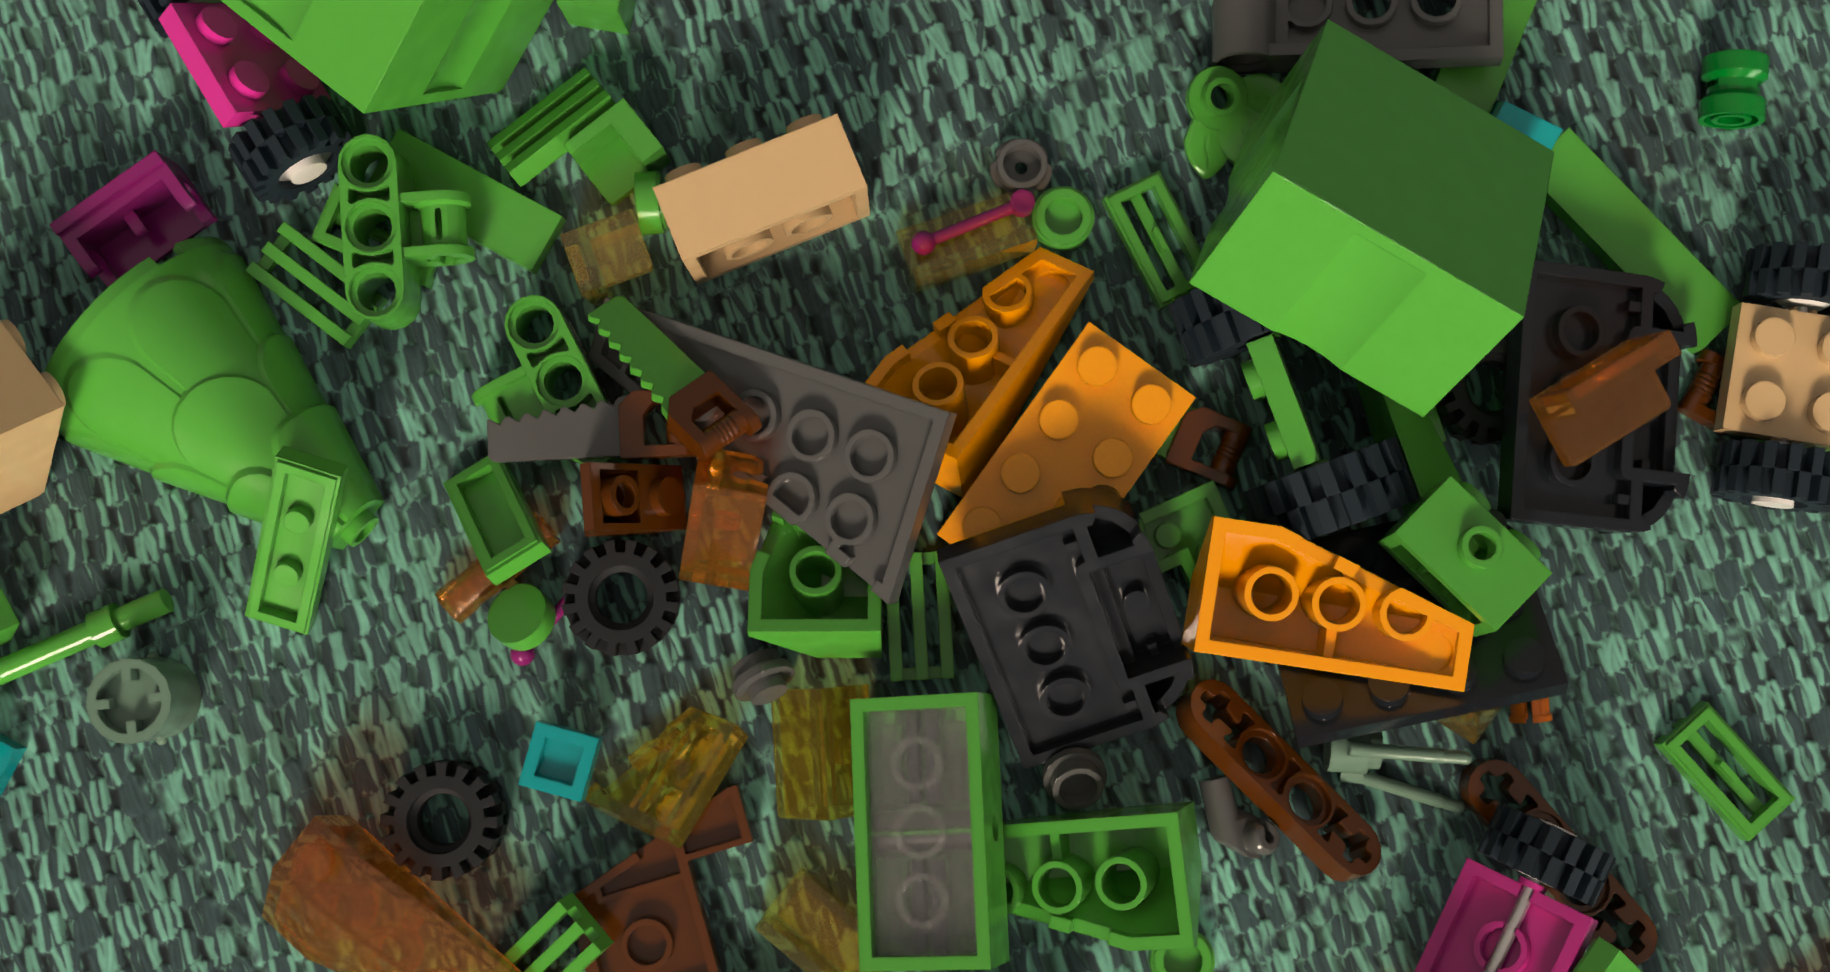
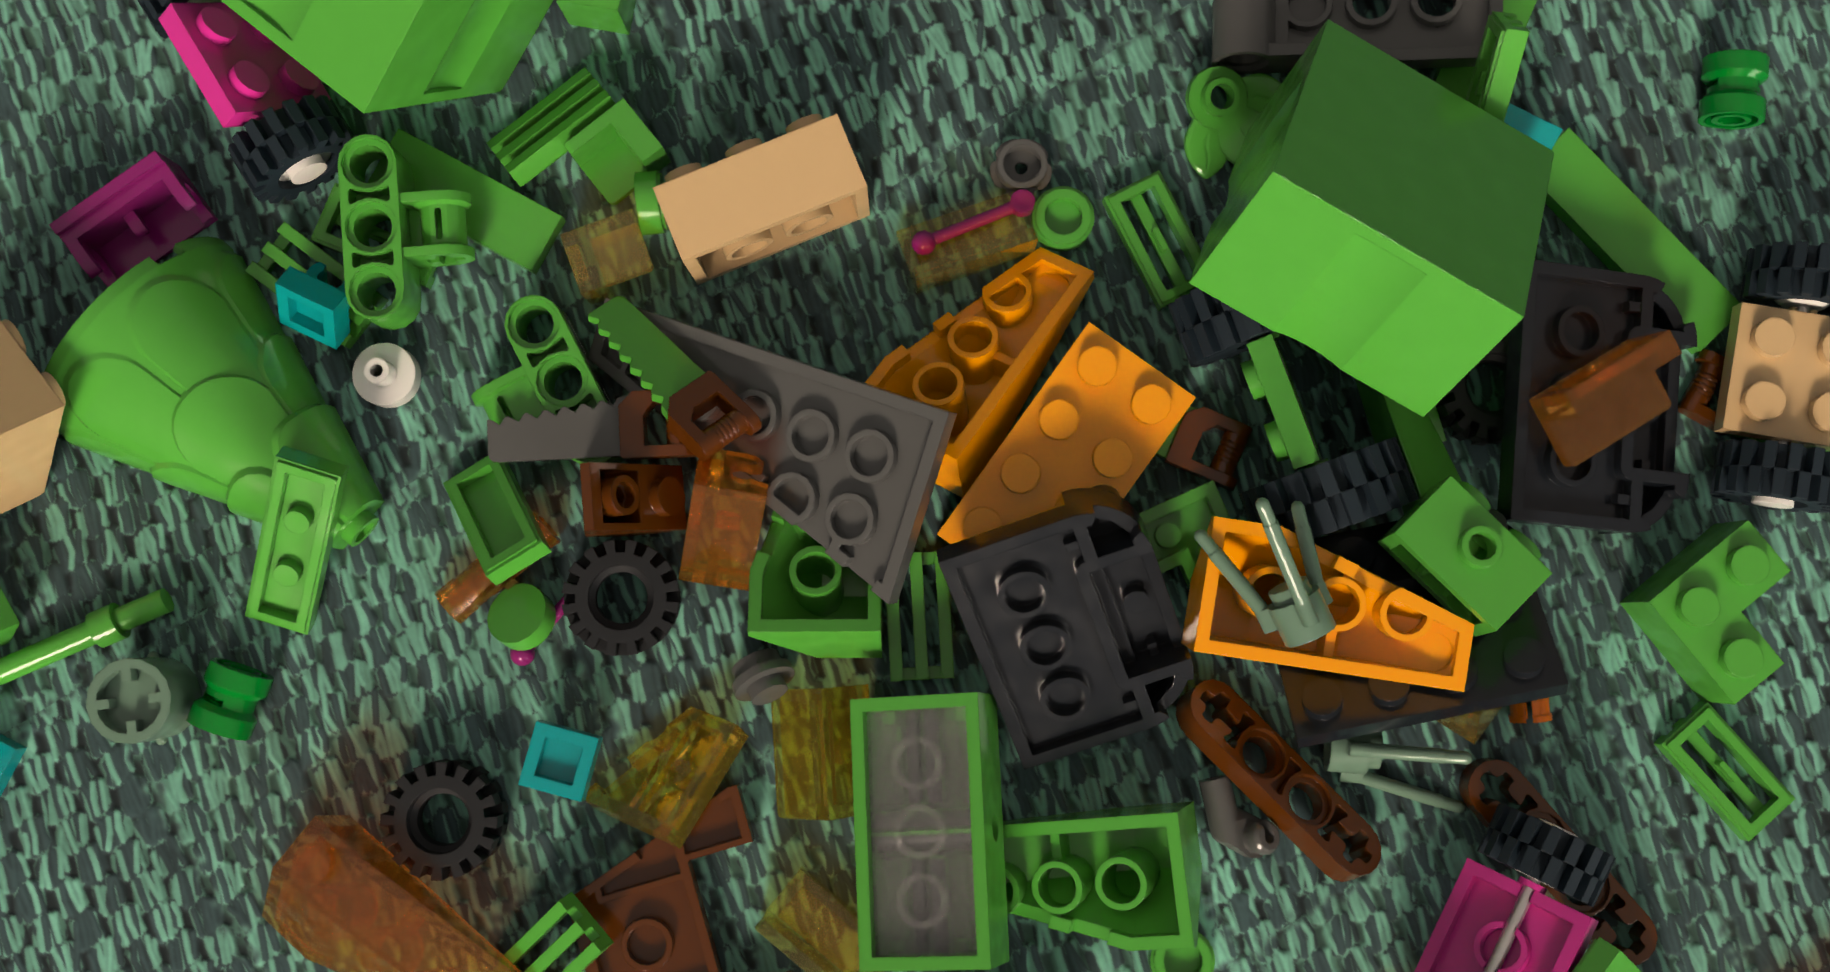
dark grey plate [1042,747,1107,810] -> none
none -> green wheel [186,657,274,741]
none -> teal tile [275,262,351,350]
none -> white tile [352,343,421,408]
none -> sand green plant [1194,497,1336,648]
none -> bright green tile [1466,11,1530,122]
none -> bright green brick [1619,520,1791,705]

